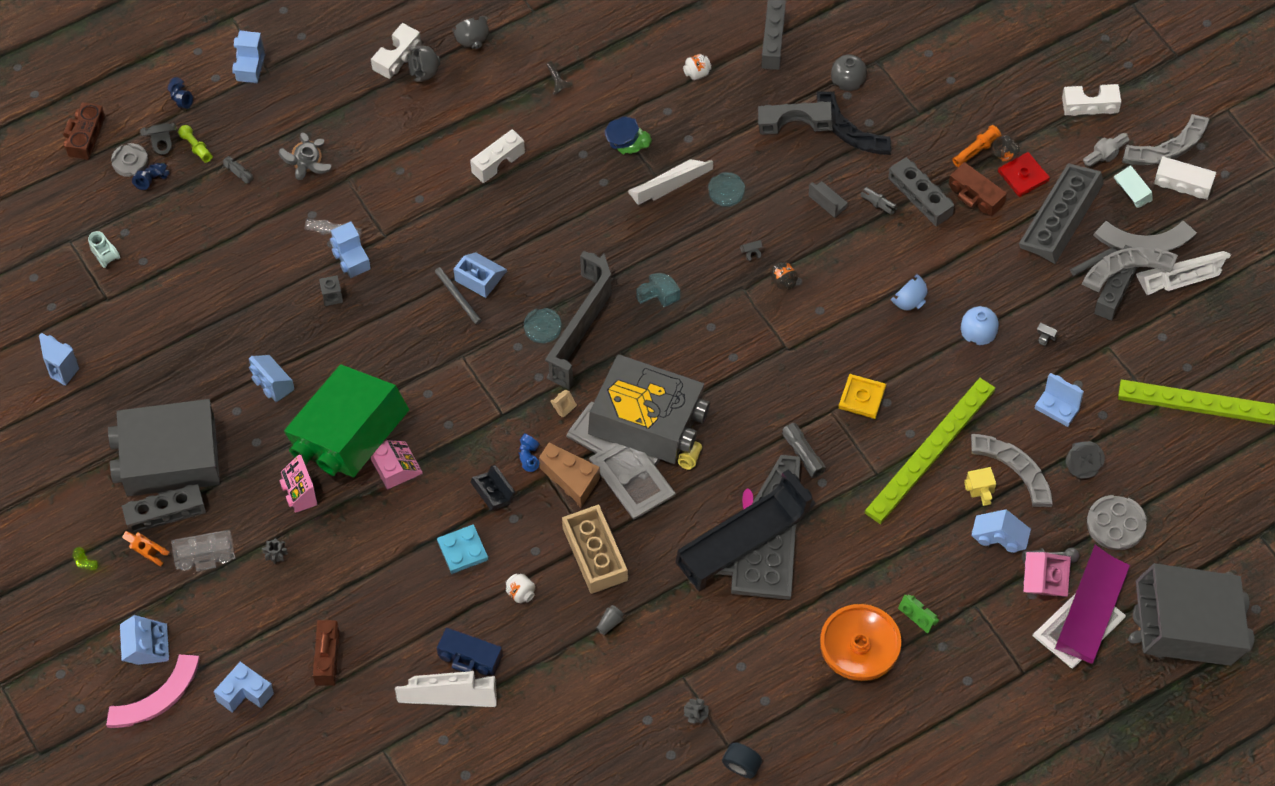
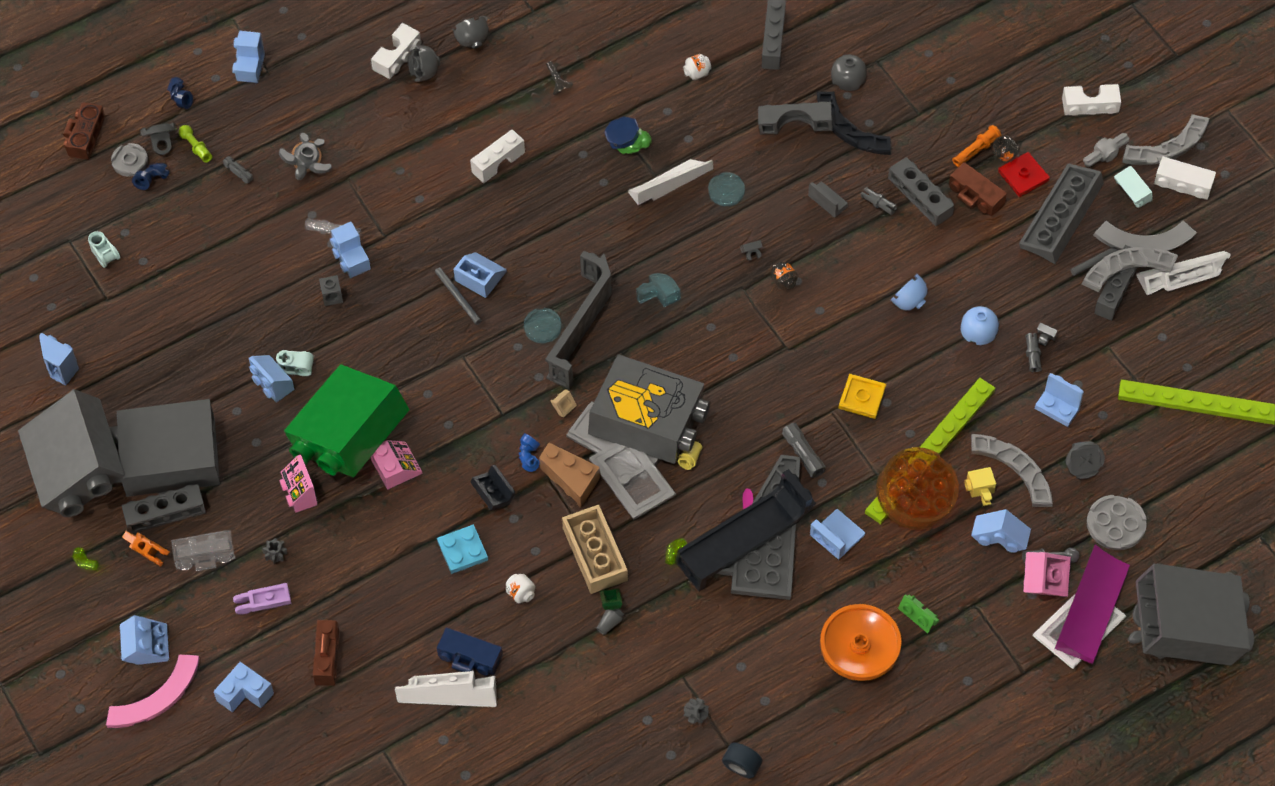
none -> dark grey brick [18,389,125,517]
none -> lavender hinge [233,583,291,614]
none -> light aqua piece [276,350,314,376]
none -> dark green tile [600,589,622,610]
none -> clear neon green arm [665,538,687,565]
none -> light blue bracket [810,509,865,560]
none -> clear orange brick [876,447,959,529]
none -> dark grey pin [1025,333,1042,372]

